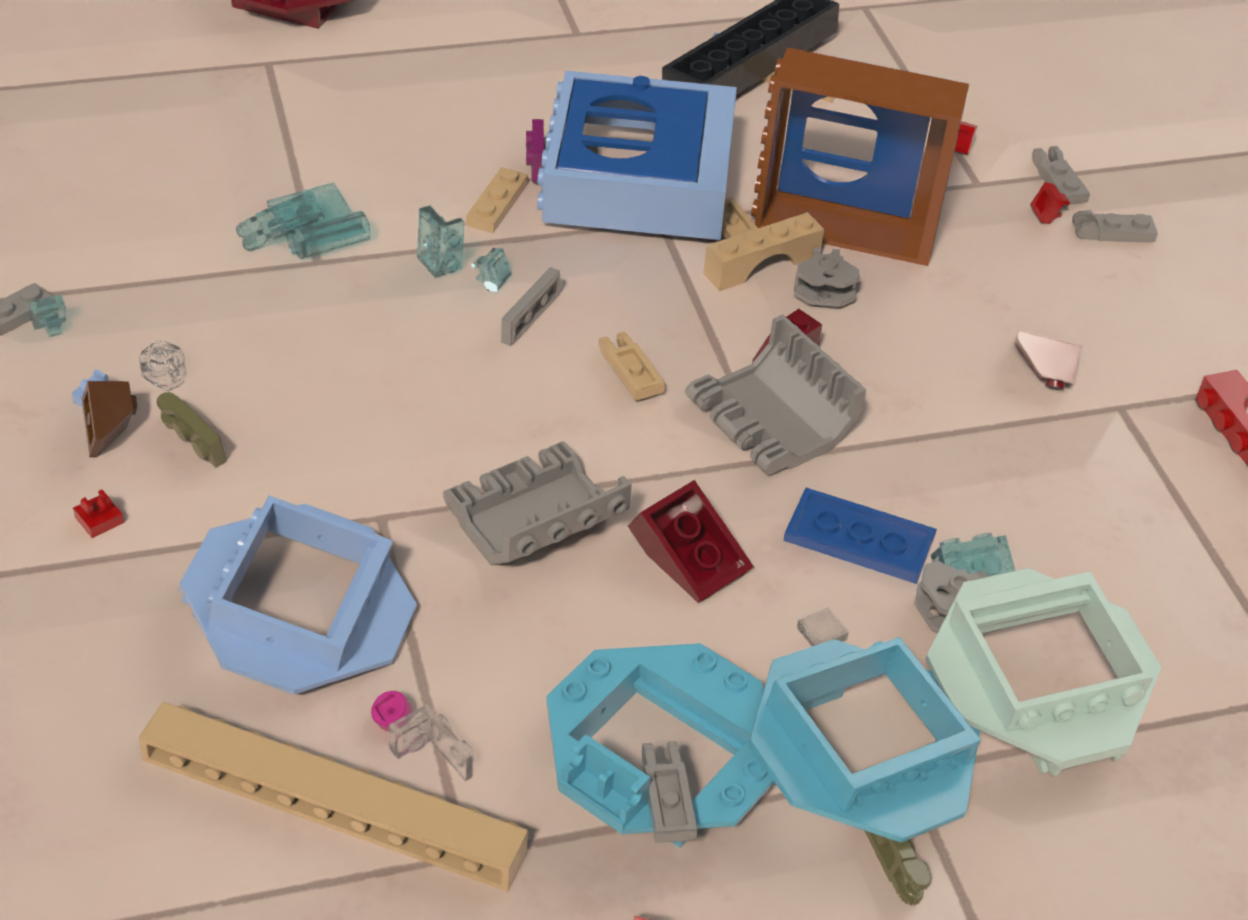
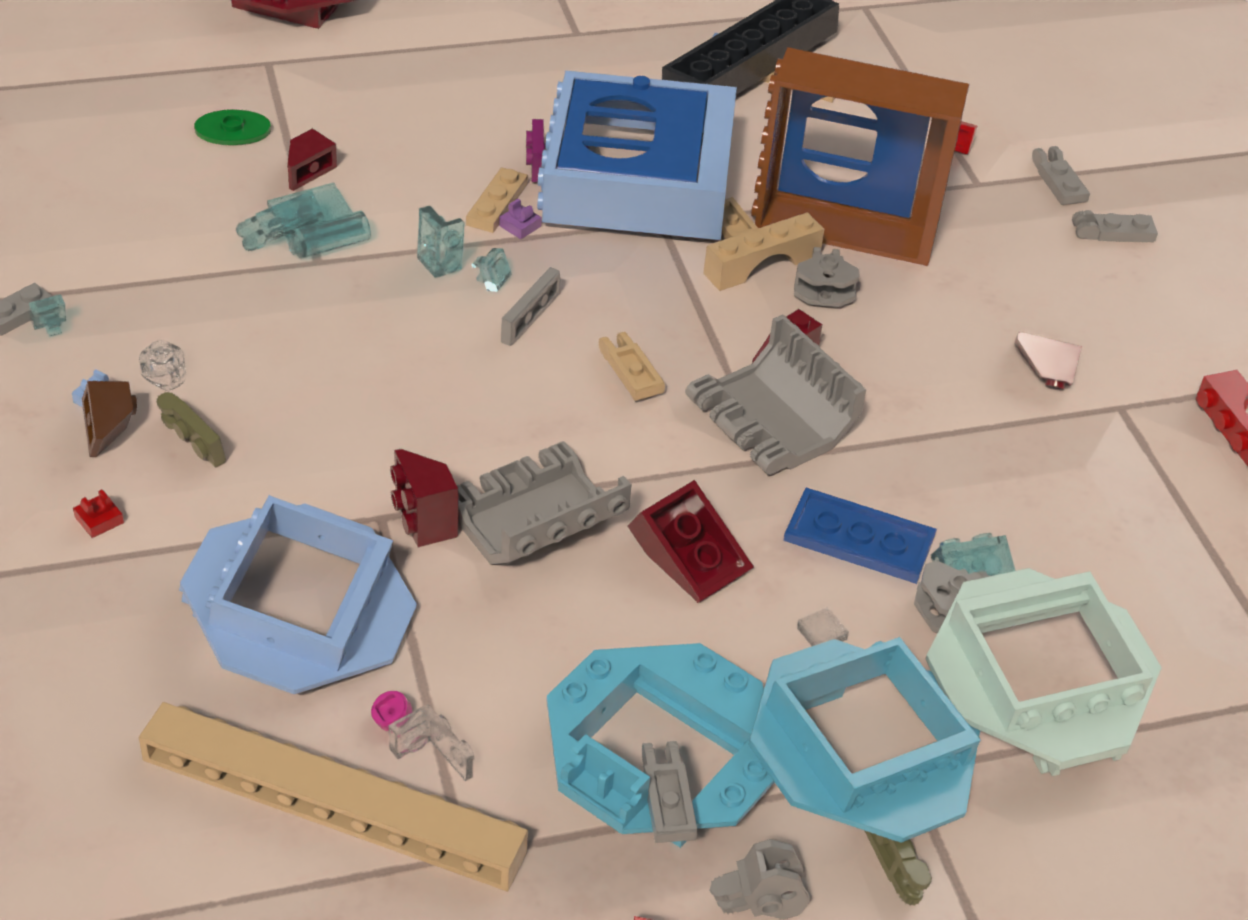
red tile [1030,182,1070,224] -> none
none -> green piece [194,109,271,145]
none -> dark red slope [287,128,337,191]
none -> dark red slope [390,449,458,547]
none -> medium lavender tile [499,198,542,239]
none -> light grey hinge [709,839,810,920]

